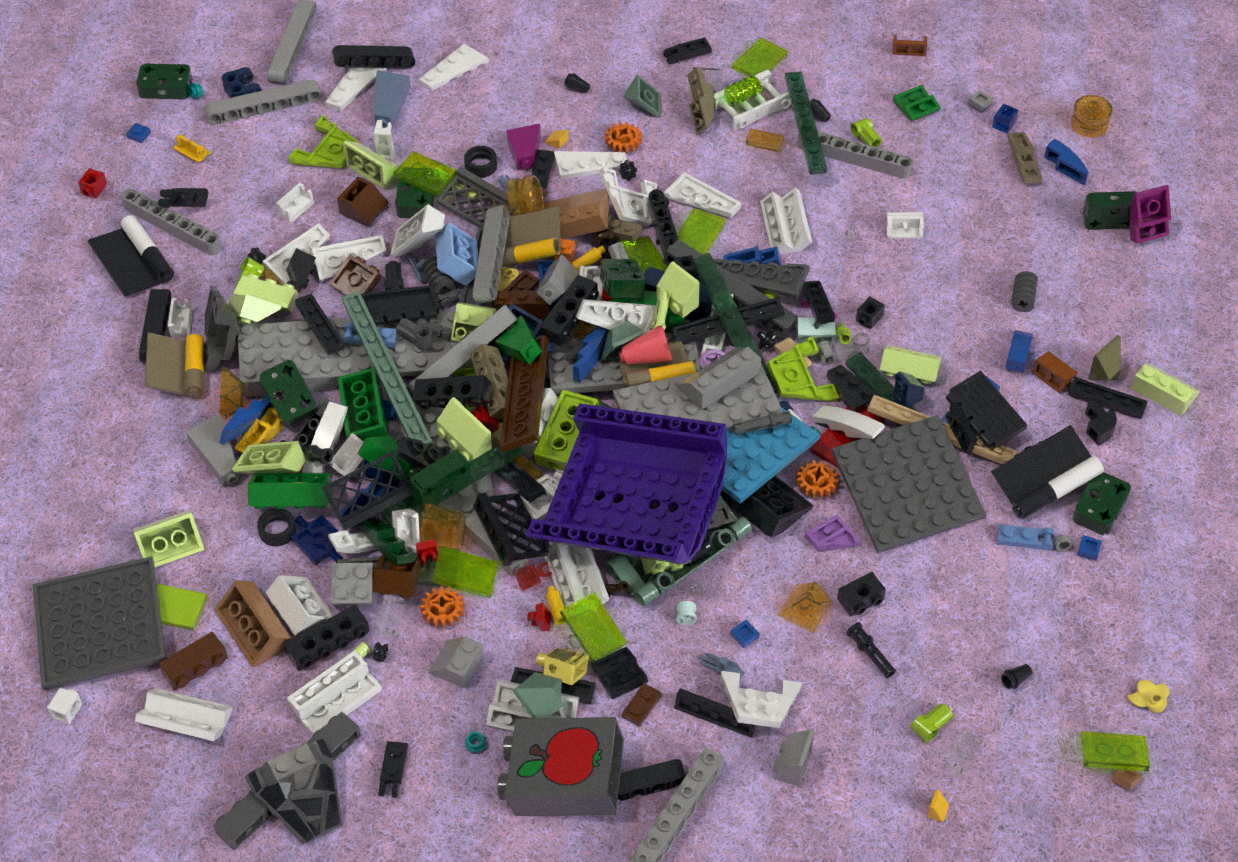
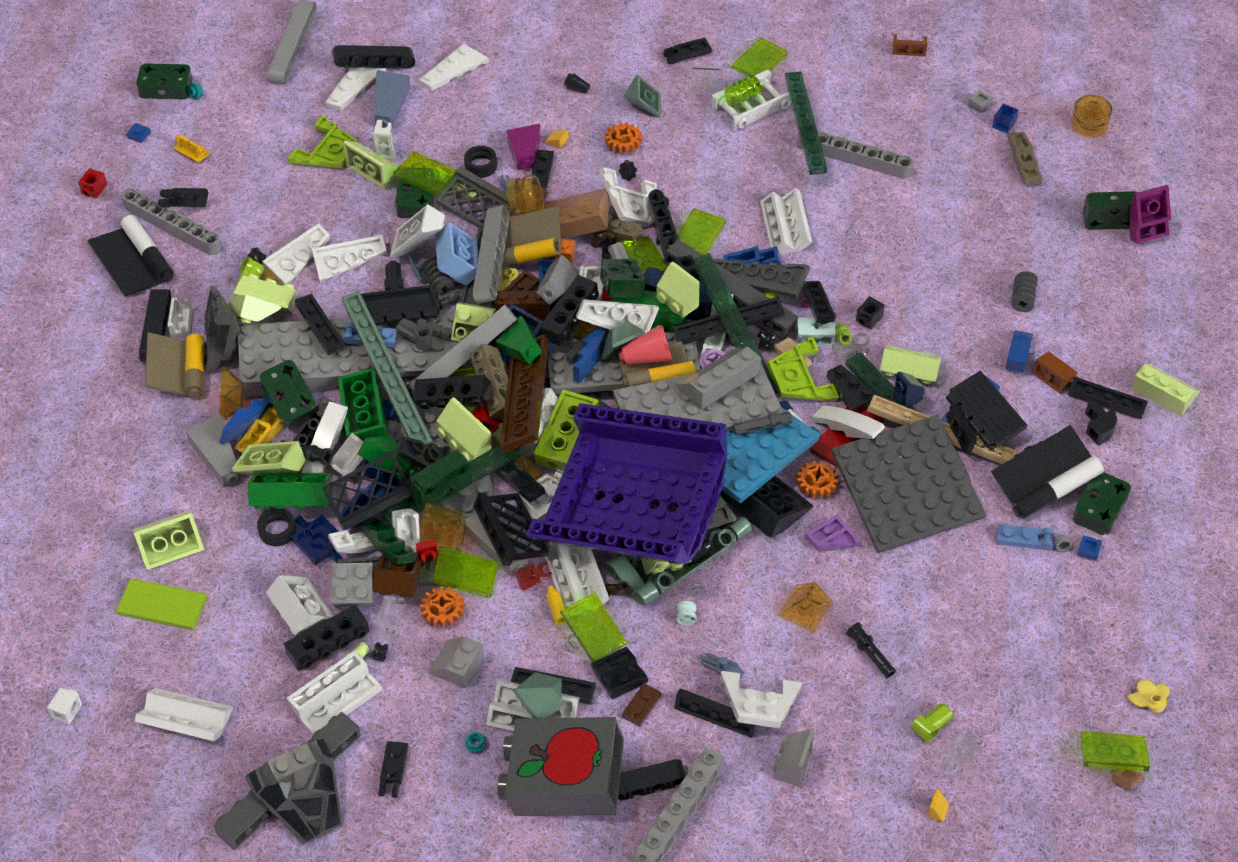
dark grey plate [33,556,167,690] -> none
reddish brown brick [158,631,228,691] -> none
light grey beam [204,80,322,125] -> none
medium nougat slope [214,580,292,667] -> none
dark blue piece [222,67,262,98] -> none
white hinge [276,183,315,224] -> none
black slope [286,248,316,294] -> none
reddish brown plate [329,254,382,295] -> none
reddish brown slope [337,176,388,226] -> none
red tile [527,603,551,631] -> none
light yellow torso [536,648,589,685] -> none
white wing [554,151,627,180] -> none
yellow cylinder [572,246,606,271] -> none
yellowish green pin [651,289,671,330] -> none
white wing [664,172,741,218] -> none
dark tan slope [687,67,714,135] -> none
blue plate [730,619,760,648] -> none
clear yellow plate [746,128,784,152] -> none
black cone [806,98,831,122] -> none
light grey bush [817,341,837,365] -> none
black brick [837,572,886,617] -> none
lime piece [851,118,882,148] -> none
white hinge [886,212,924,239] -> none
green slope [892,85,941,121] -> none
black cone [1001,664,1032,689] -> none
blue slope [1044,138,1089,185] -> none
olive slope [1088,335,1121,381] -> none

